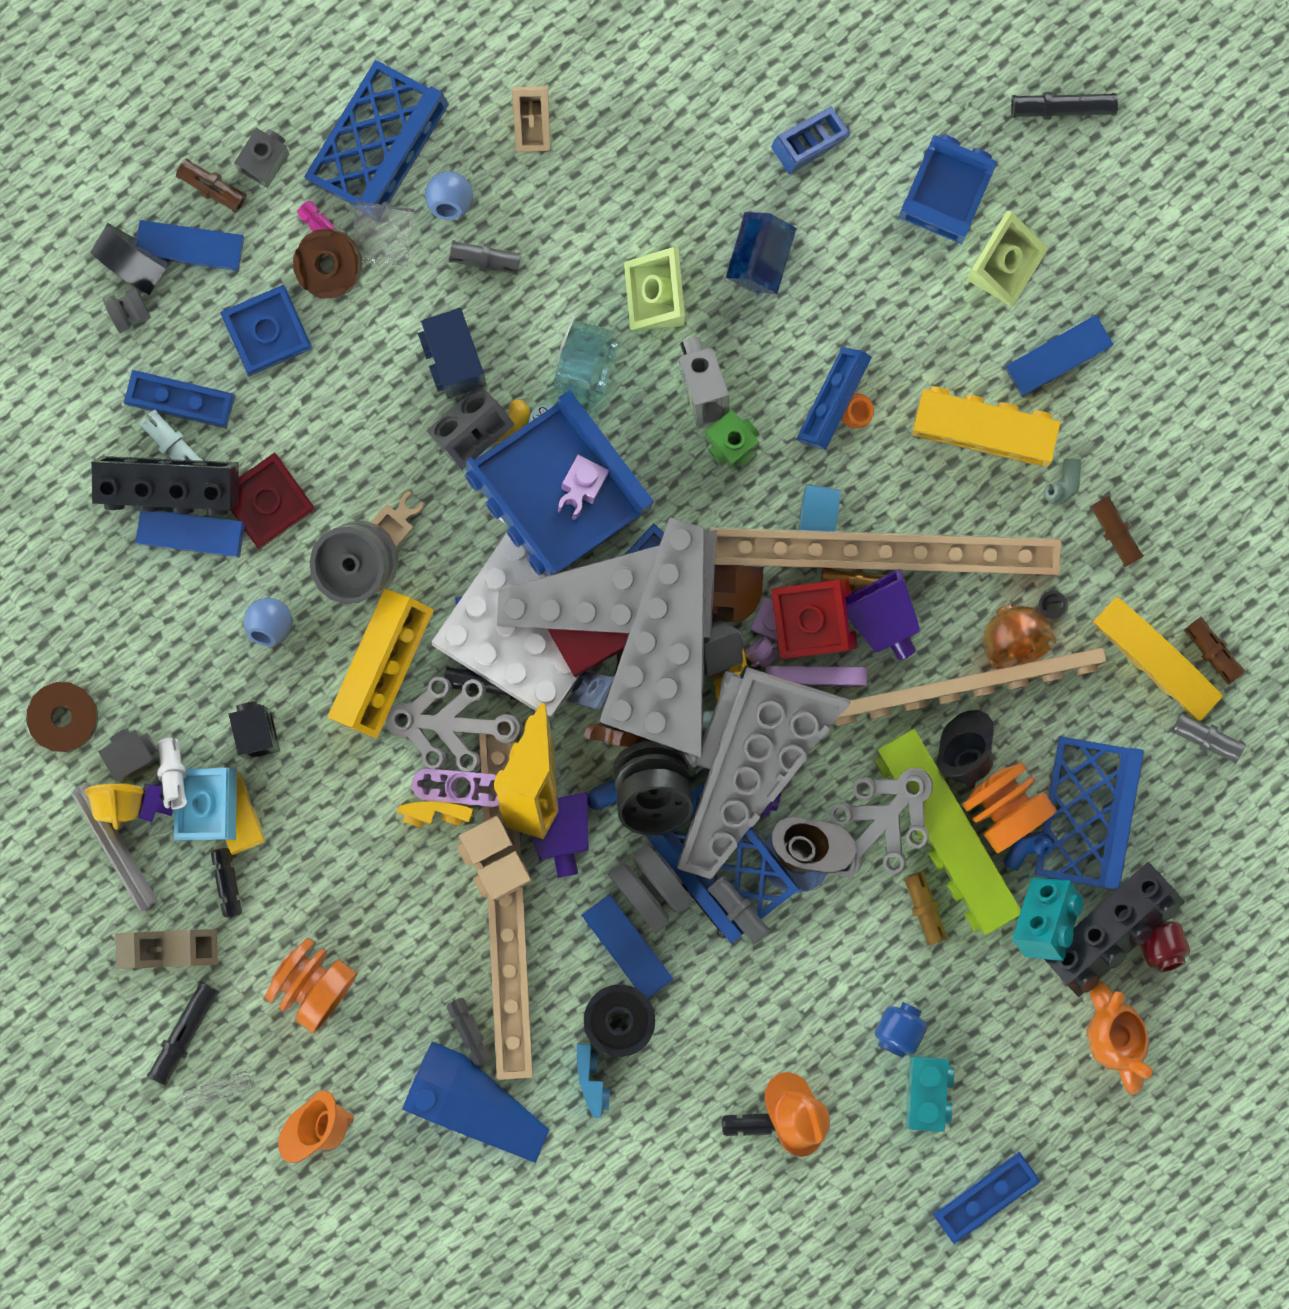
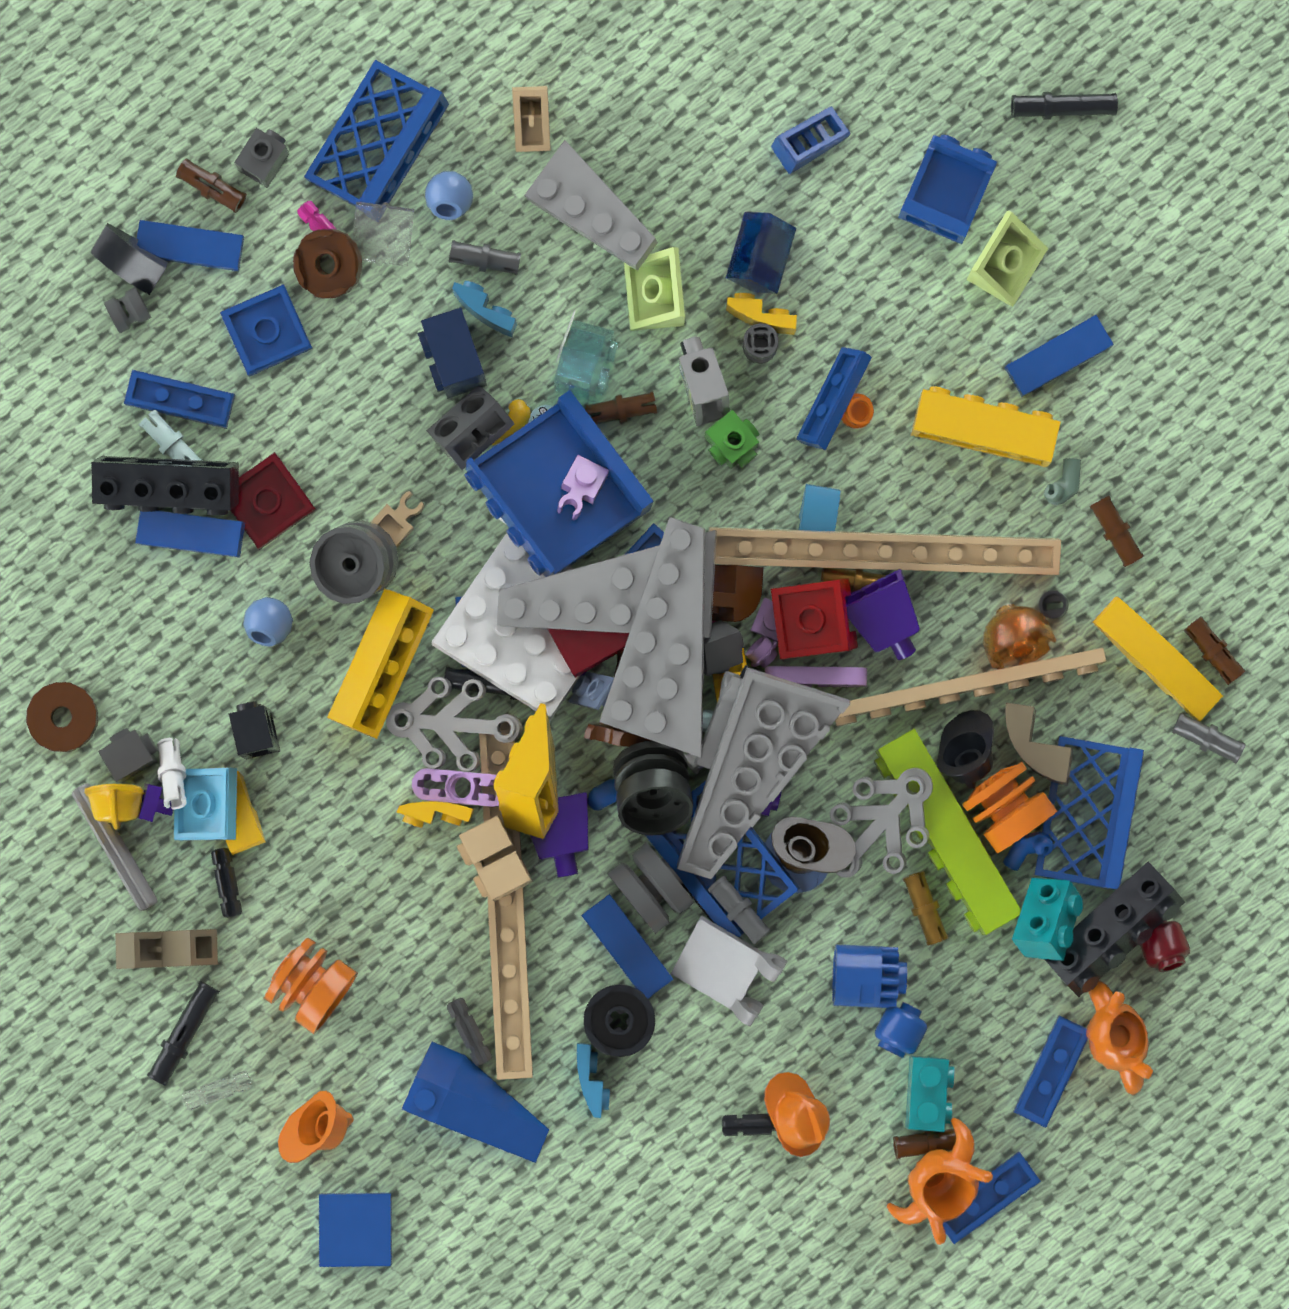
none -> blue tile [319,1193,392,1267]
none -> dark azure slope [452,281,517,337]
none -> light grey wing [524,140,658,271]
none -> reddish brown pin [584,391,657,424]
none -> flag [671,916,788,1026]
none -> yellow slope [726,293,797,335]
none -> dark grey wheel [742,323,779,364]
none -> blue gear [832,944,907,1008]
none -> orange piece [887,1118,993,1245]
none -> reddish brown pin [893,1129,956,1159]
none -> dark tan brick [1005,703,1073,786]
none -> blue tile [1013,1015,1088,1128]

